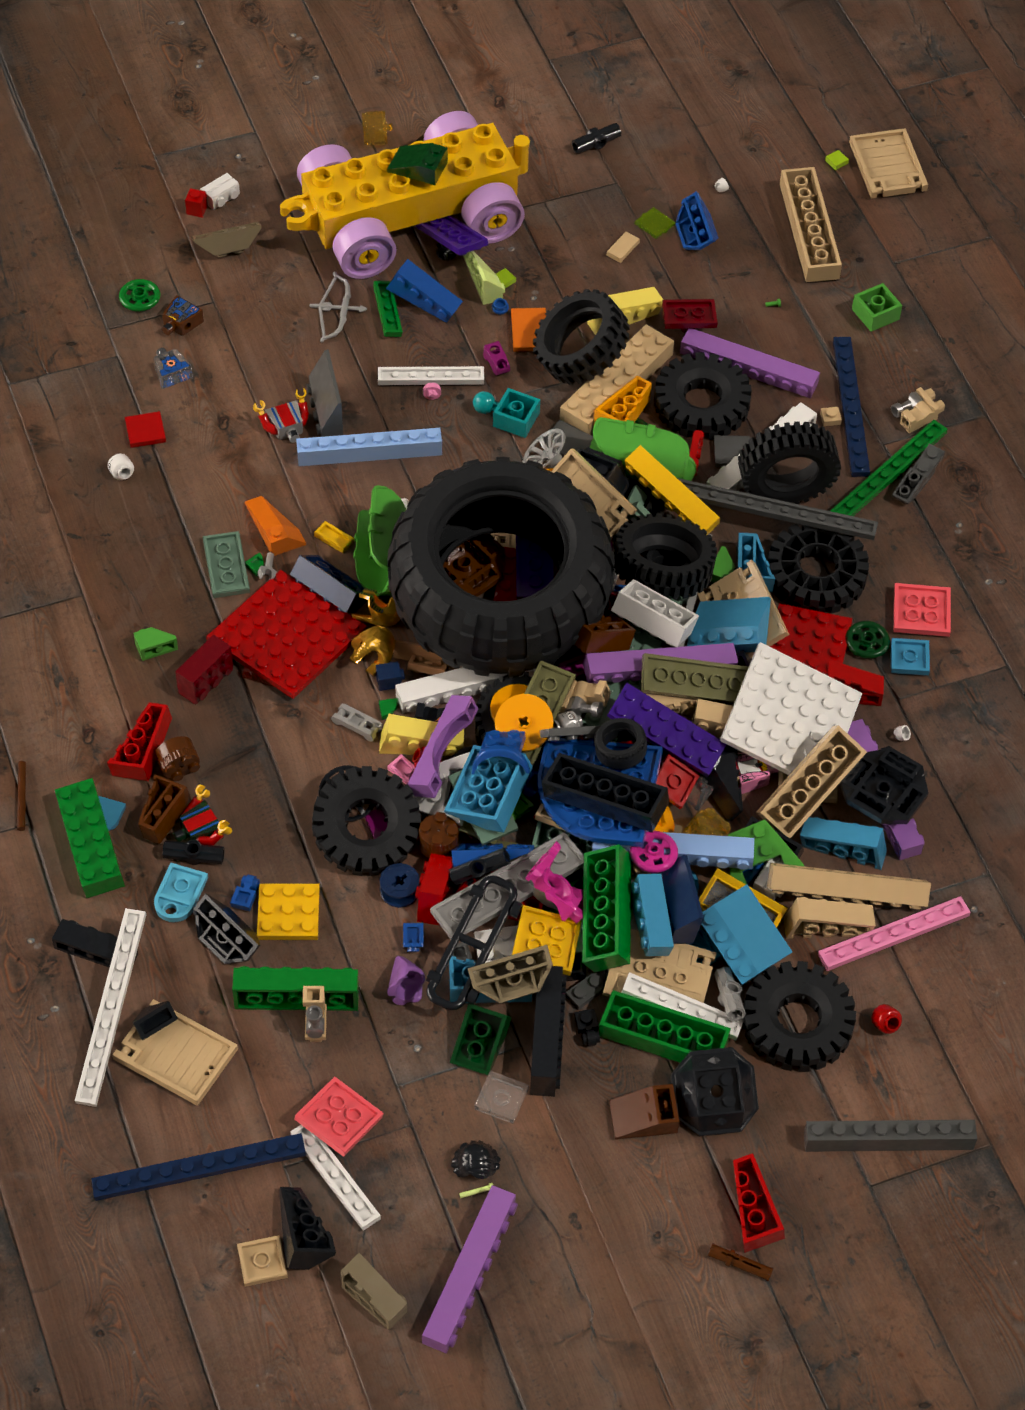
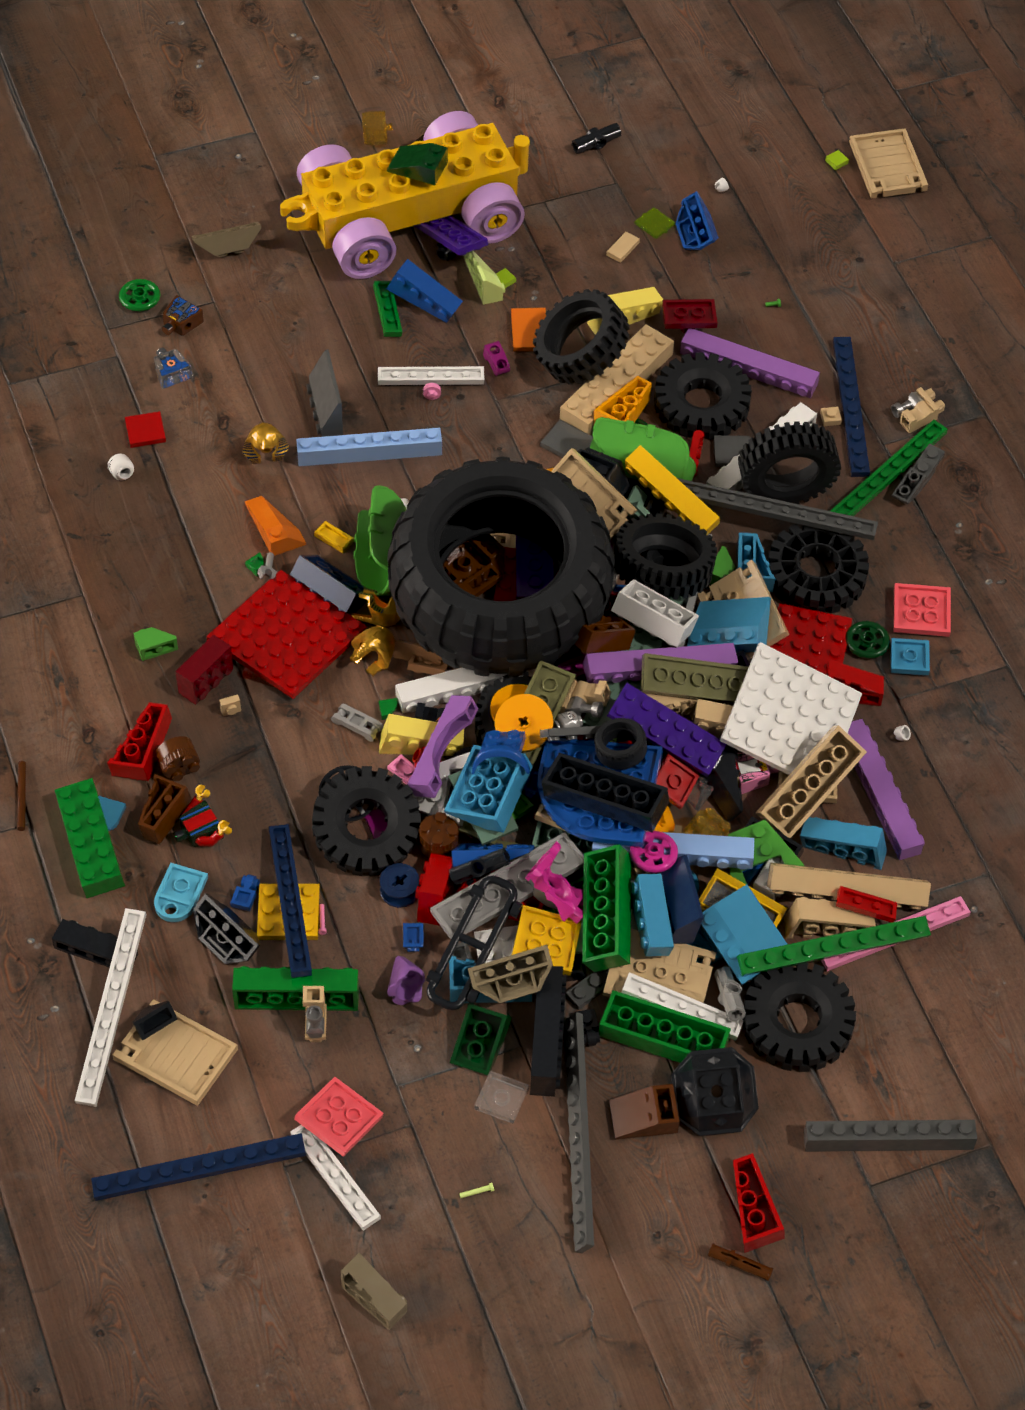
black piece [162,840,225,865] -> none
red brick [185,188,208,218] -> none
white brick [200,173,240,210] -> none
sand green tile [203,531,250,598] -> none
tan tile [237,1235,288,1287] -> none
torso [253,388,309,443] -> none
black wedge [279,1187,336,1270] -> none
light grey piece [309,271,367,343] -> none
dark blue brick [376,661,405,691] -> none
medium lavender brick [422,1185,518,1354] -> none
black hair [451,1140,501,1179] -> none
teal brick [473,388,540,438] -> none
blue plate [492,298,509,314] -> none
light grey wheel [522,428,566,468] -> none
tan brick [780,167,842,282] -> none
black piece [840,746,929,825] -> none
bright green brick [852,283,902,332] -> none
red head [871,1004,902,1034] -> none
none -> tan plate [219,694,241,716]
none -> pearl gold piece [243,423,289,464]
none -> dark blue plate [269,824,312,978]
none -> bright pink piece [318,904,327,935]
none -> dark grey plate [564,1012,594,1253]
none -> green plate [737,916,931,976]
none -> red plate [836,886,897,923]

